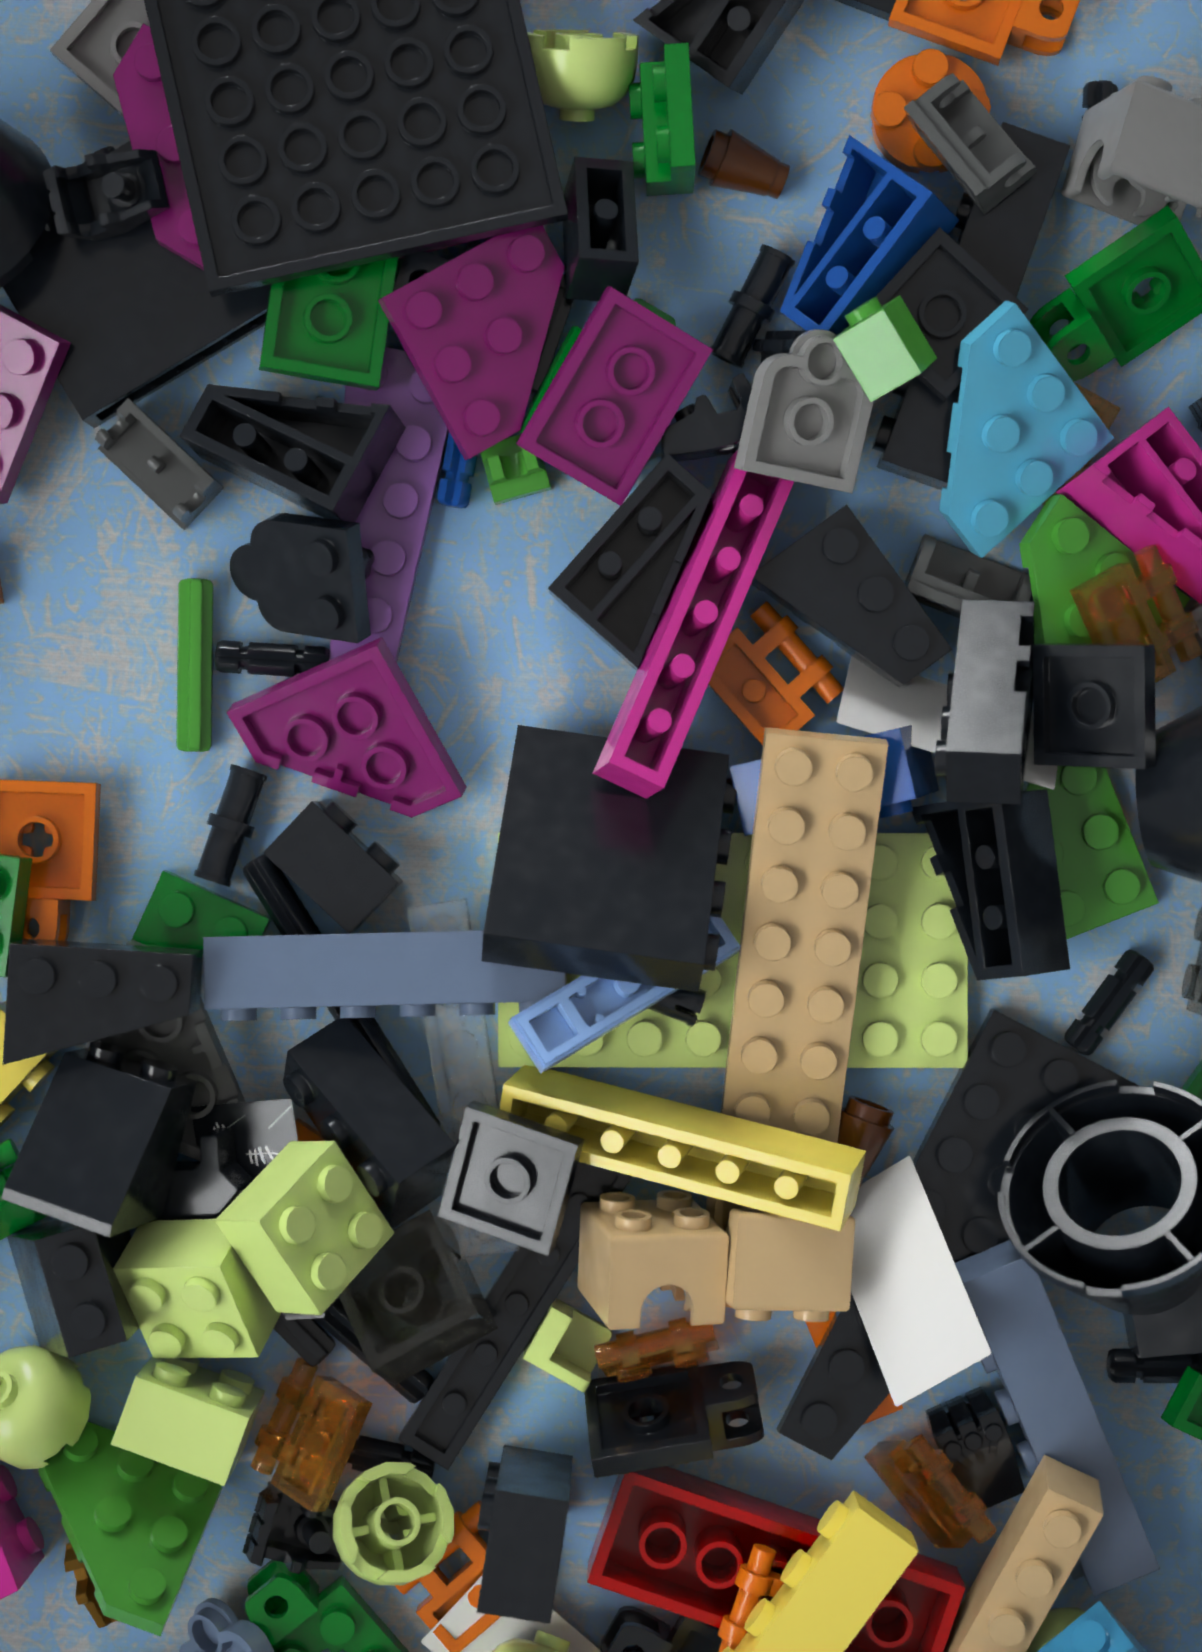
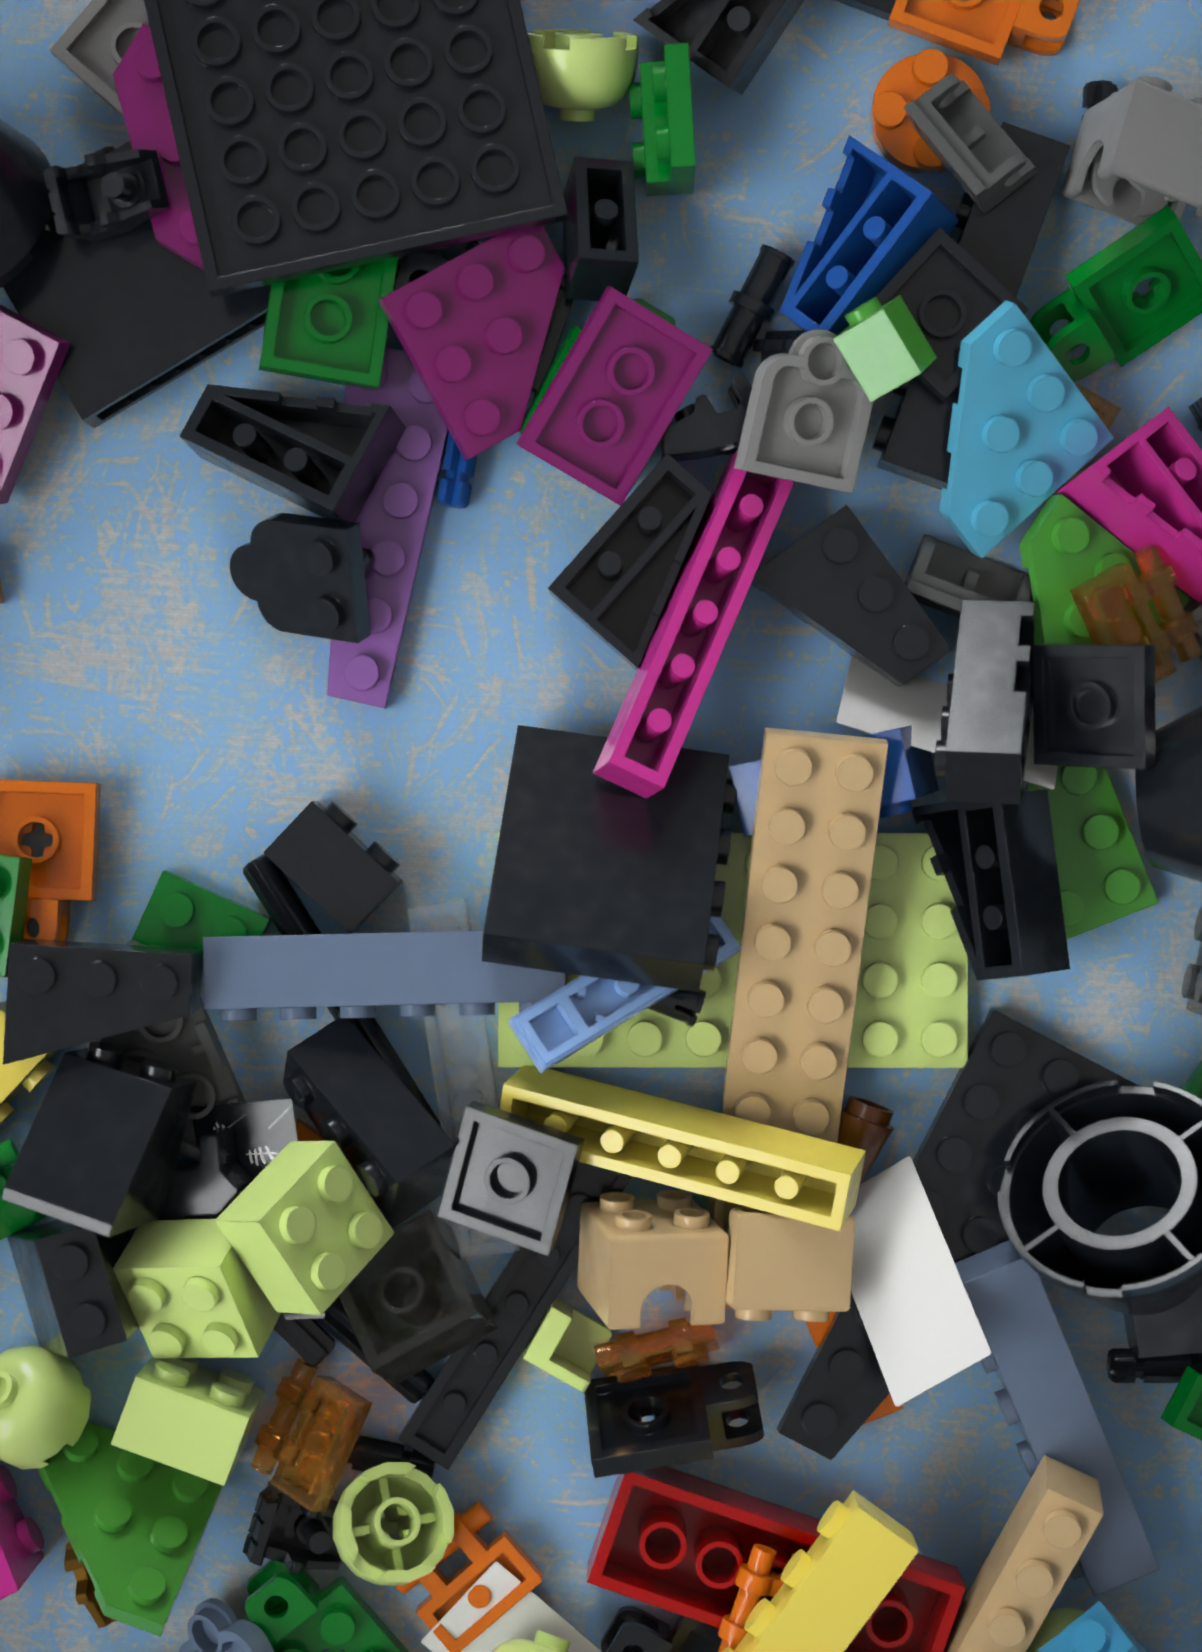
dark grey hinge [95,398,224,530] -> none
bright green axle [176,578,214,752] -> none
black pin [194,764,268,887] -> none
black axle [215,640,330,677] -> none
magenta plate [226,637,467,818] -> none
black wedge [477,1445,573,1624] -> none
bright green tile [480,434,551,505] -> none
reddish brown cone [698,129,790,199] -> none
orange plate [708,601,844,747] -> none
clear orange plate [864,1434,997,1548] -> none
black hand [925,1386,1025,1514] -> none
black axle [1064,949,1154,1056] -> none

